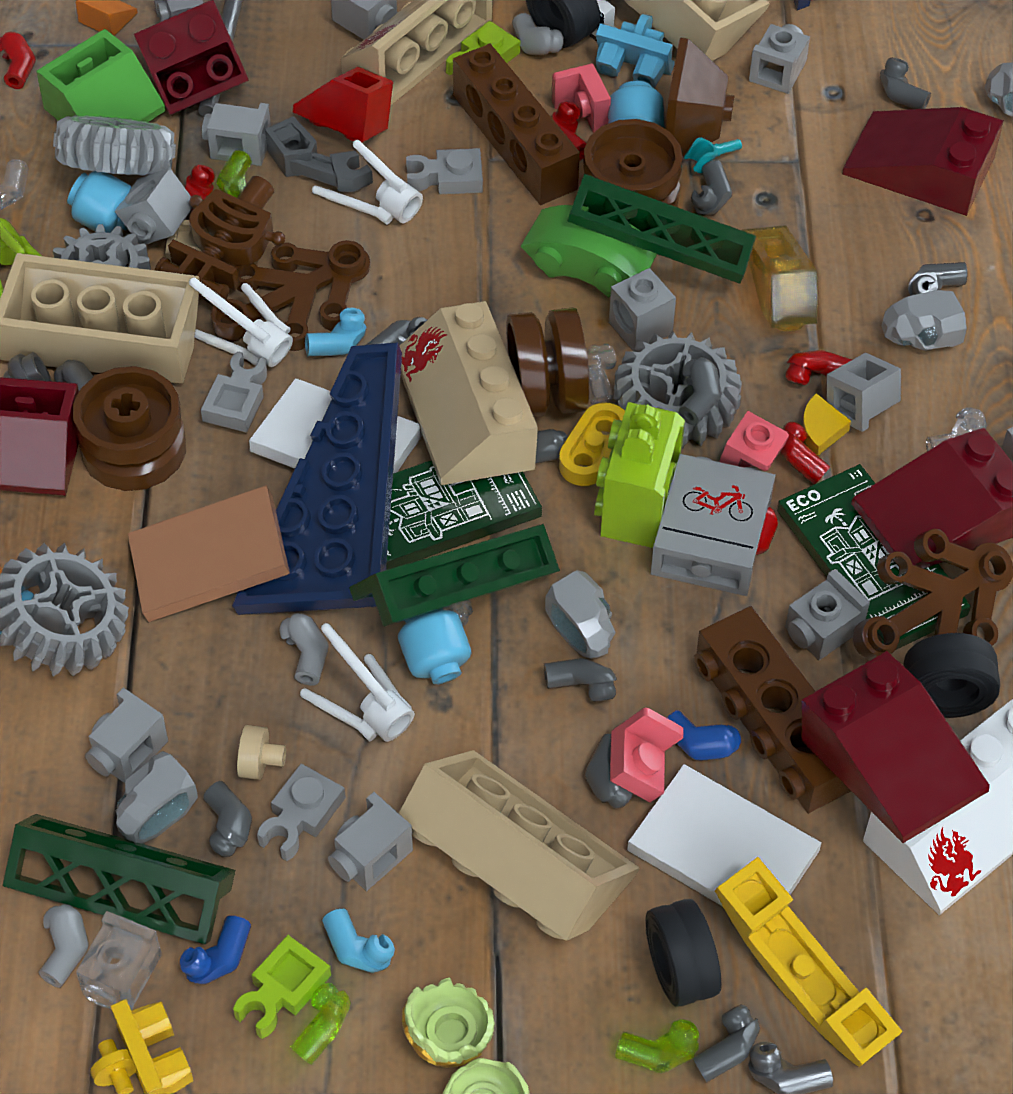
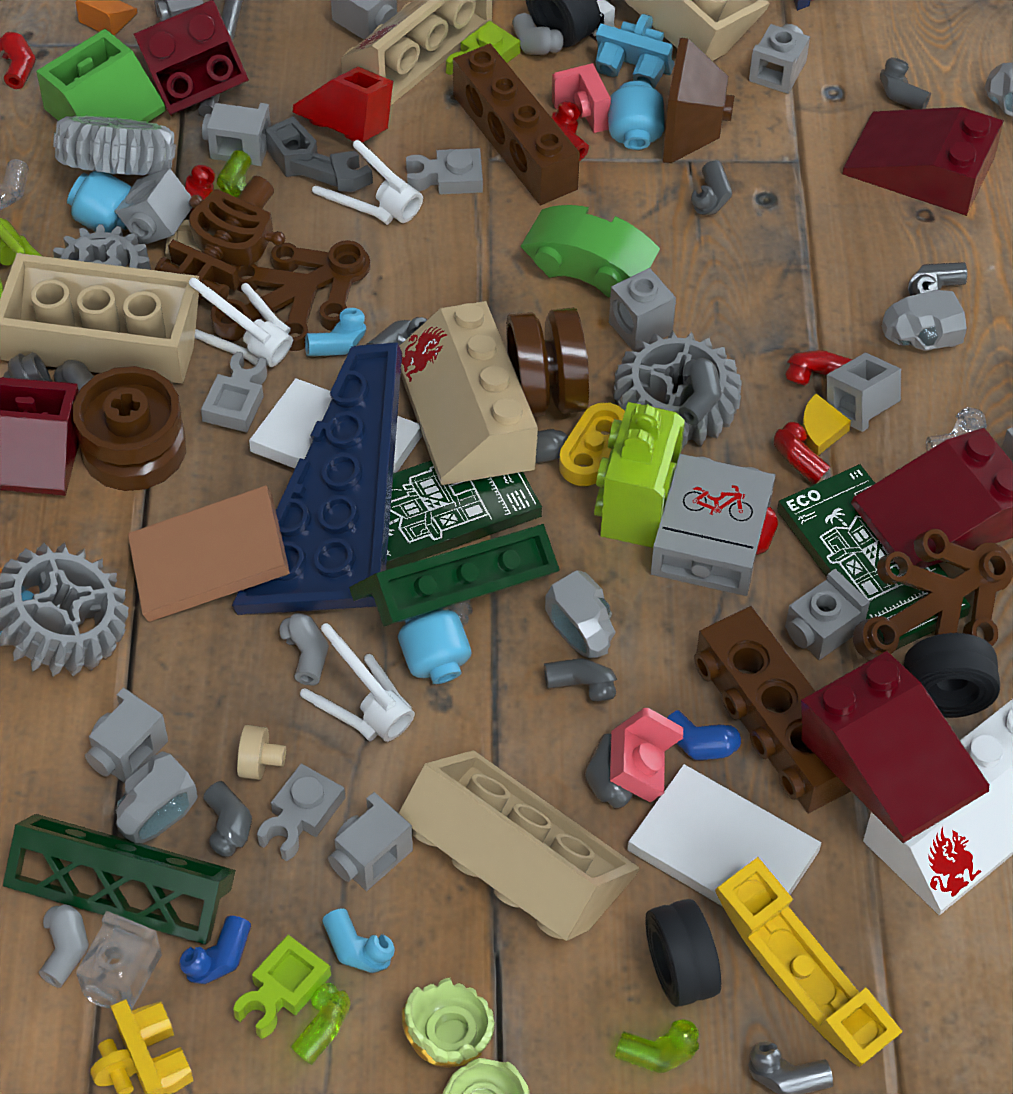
dark green fence [567,174,756,284] -> none
reddish brown wheel [582,119,683,207] -> none
clear arm [586,344,617,404] -> none
teal hand [683,137,742,173] -> none
dark grey arm [693,1004,760,1083] -> none
coral bracket [719,411,789,471] -> none
clear yellow slope [742,225,817,331] -> none

